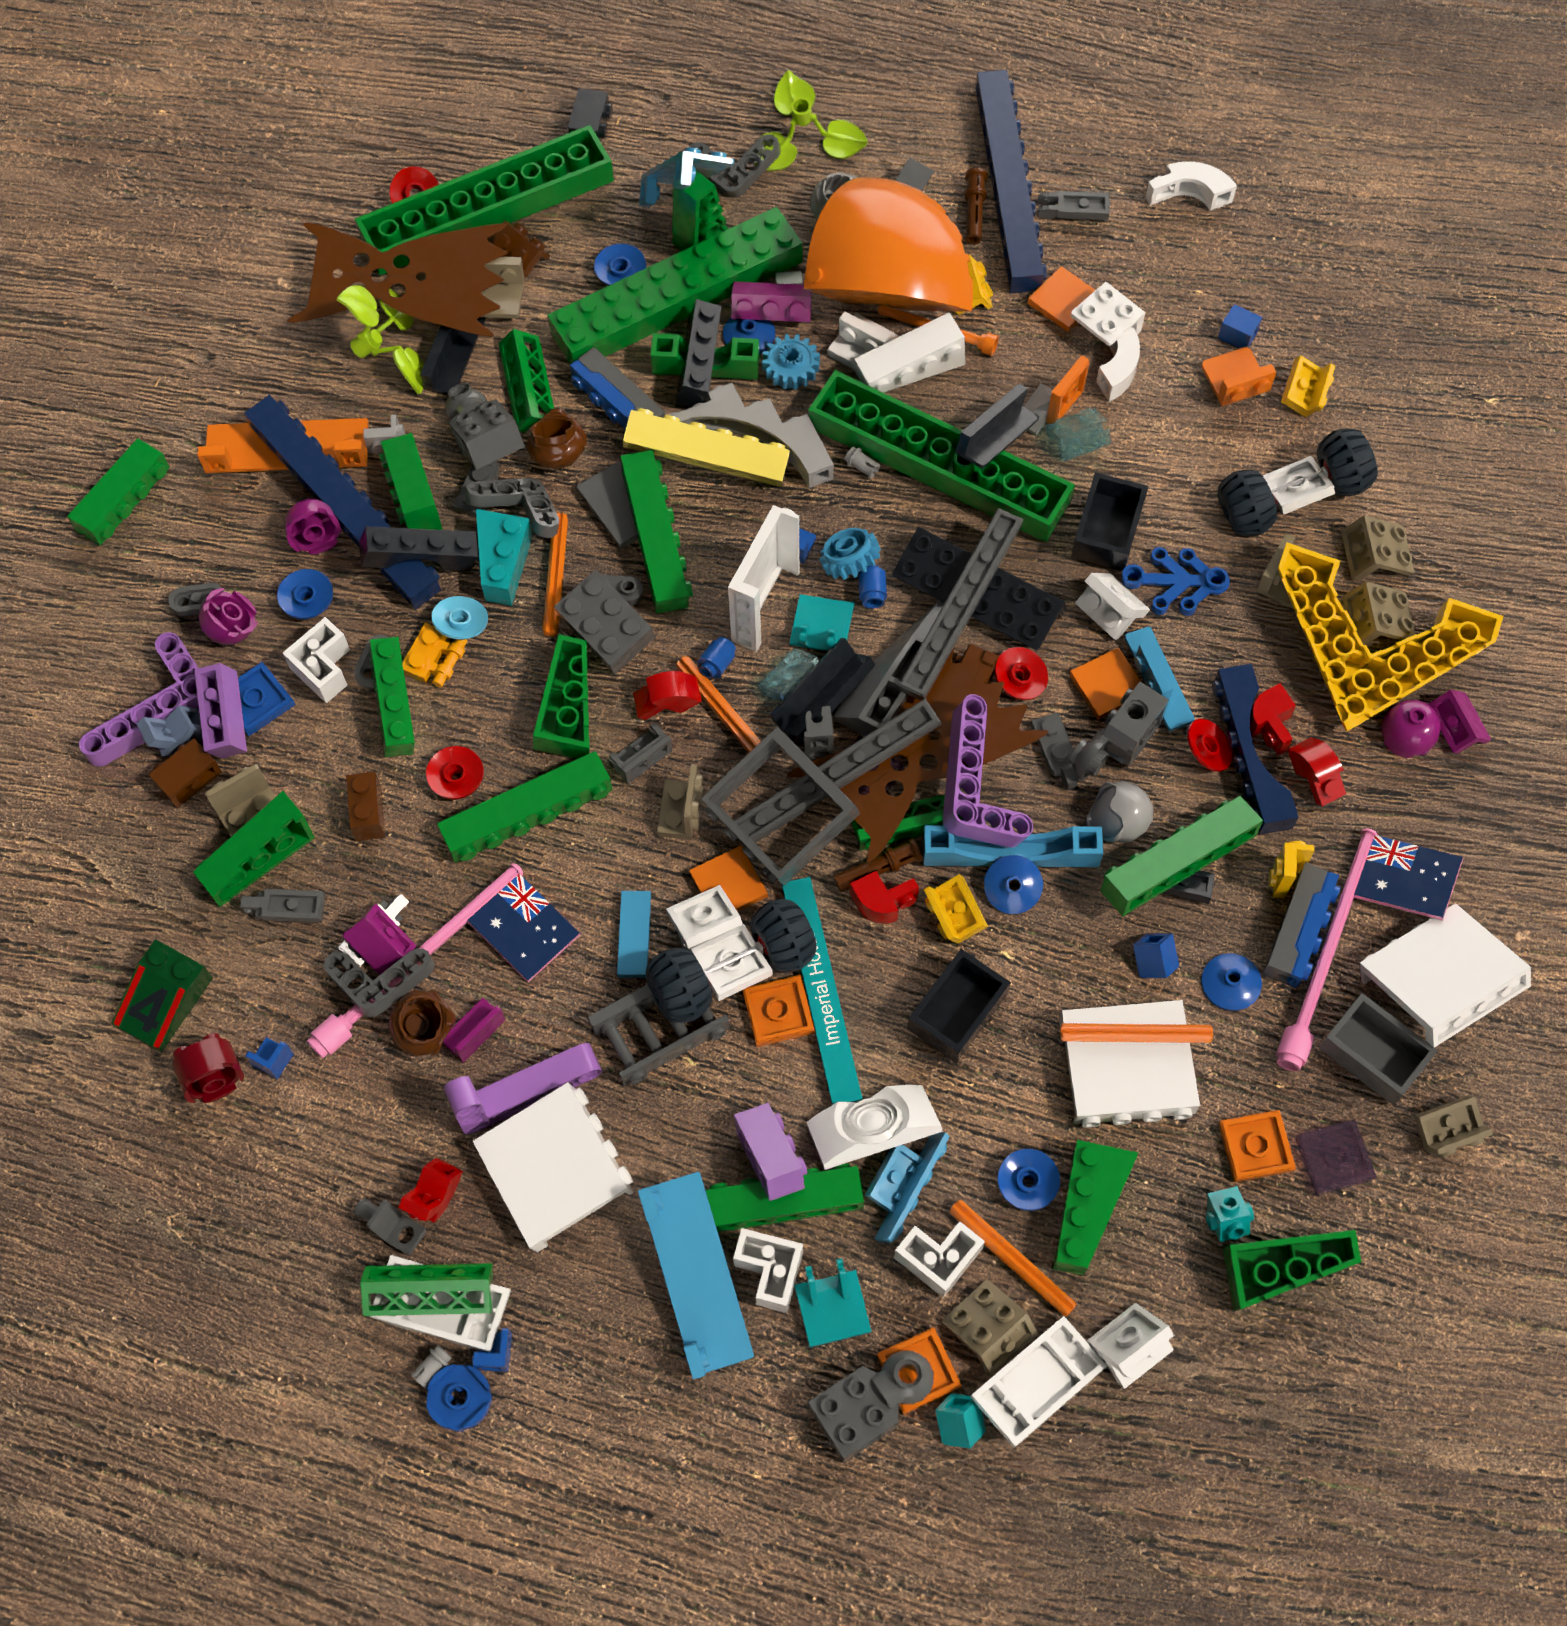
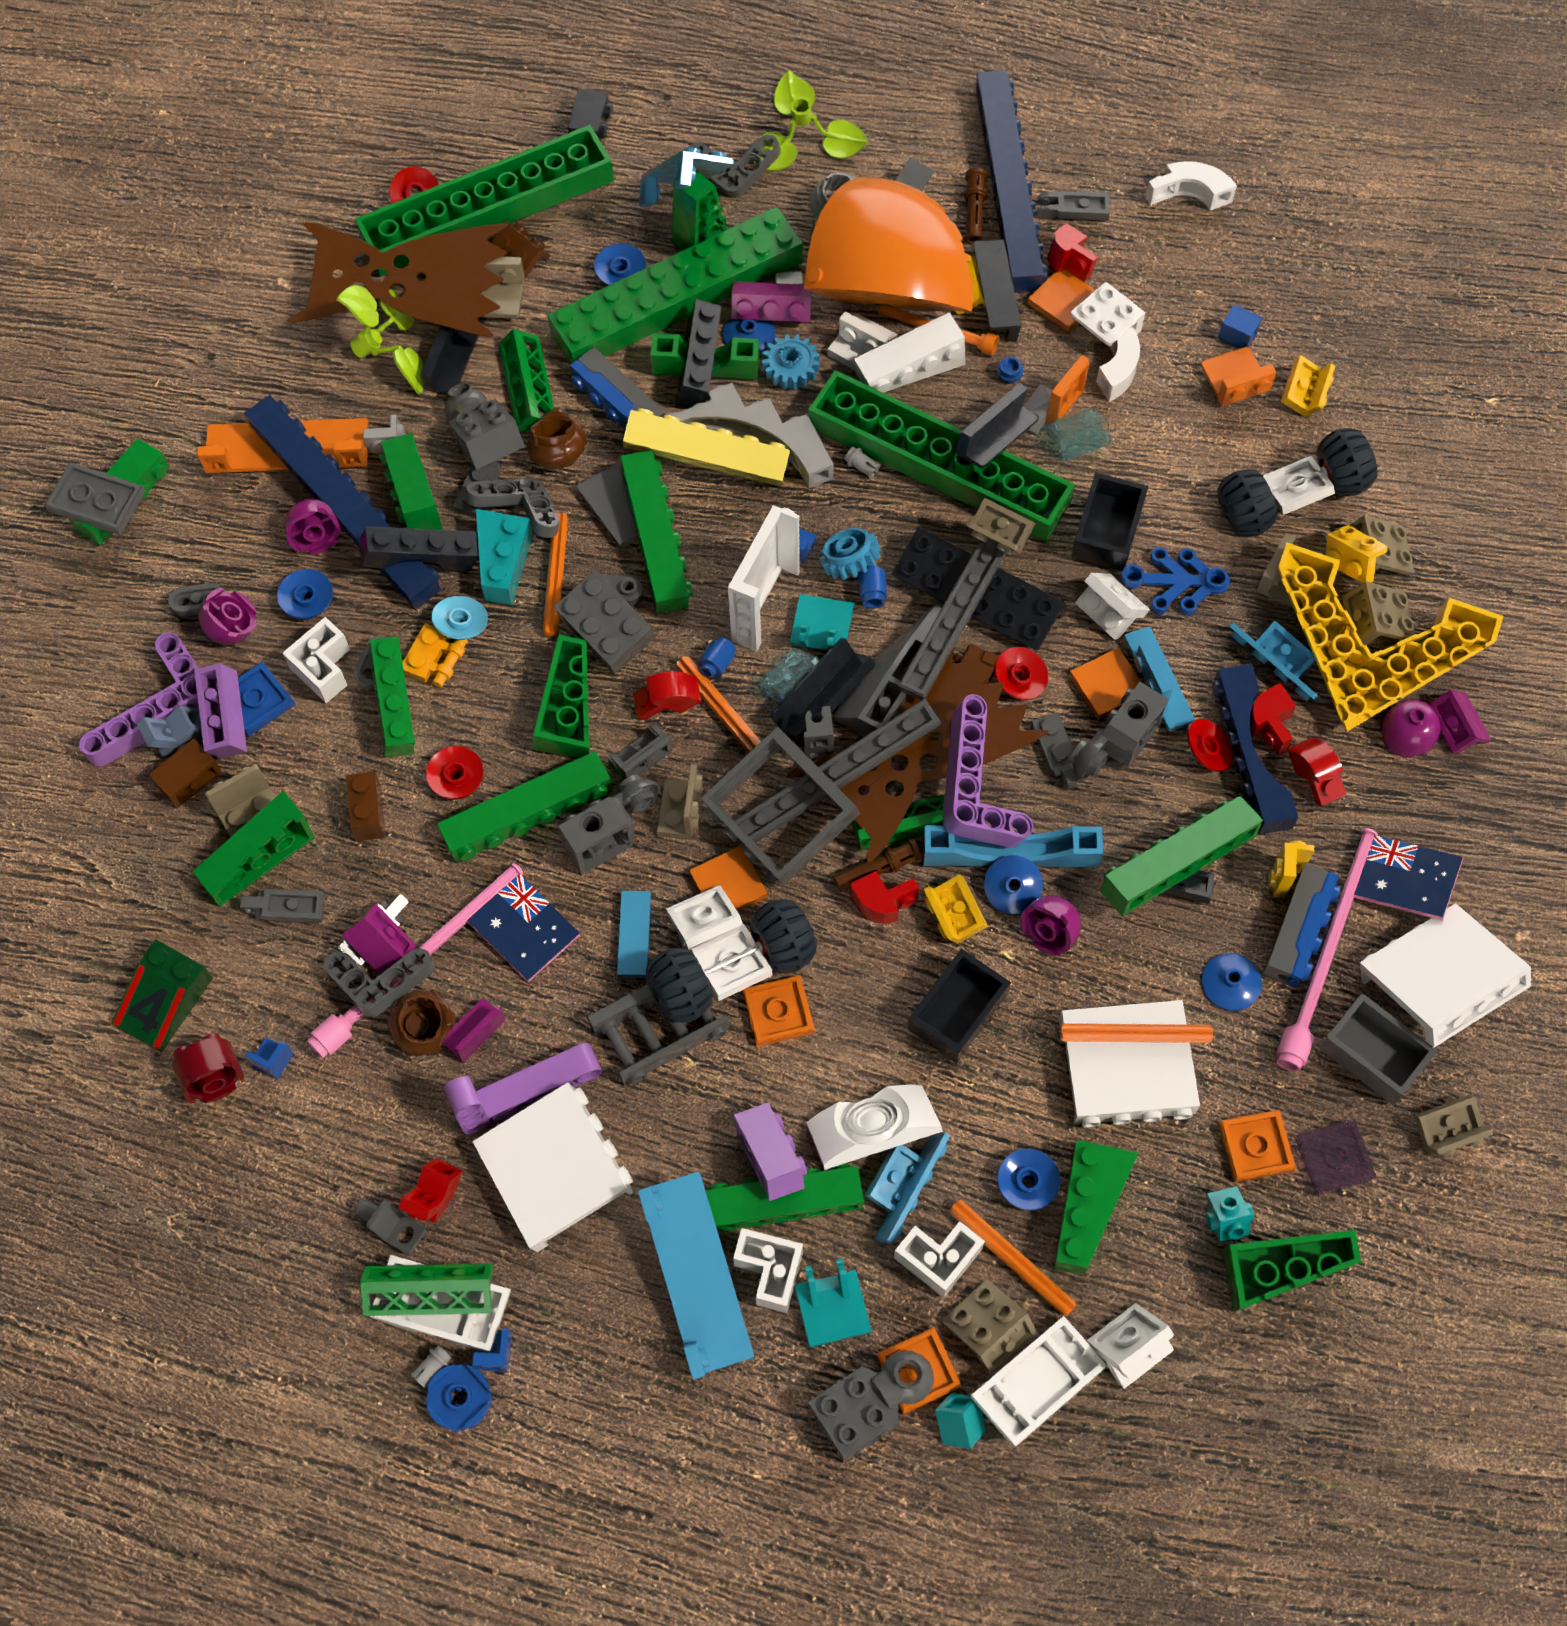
teal tile [782,877,863,1105] -> none
light grey helmet [1086,781,1153,842] -> none
blue panel [1133,933,1179,978] -> none
none -> dark grey tile [44,462,145,536]
none -> dark grey brick [558,774,661,875]
none -> dark tan bracket [967,498,1035,555]
none -> black panel [973,240,1021,342]
none -> blue plate [997,357,1024,383]
none -> magenta cylinder [1020,895,1082,956]
none -> red brick [1047,223,1098,282]
none -> dark azure bracket [1229,621,1320,702]
none -> yellow bracket [1326,525,1388,583]

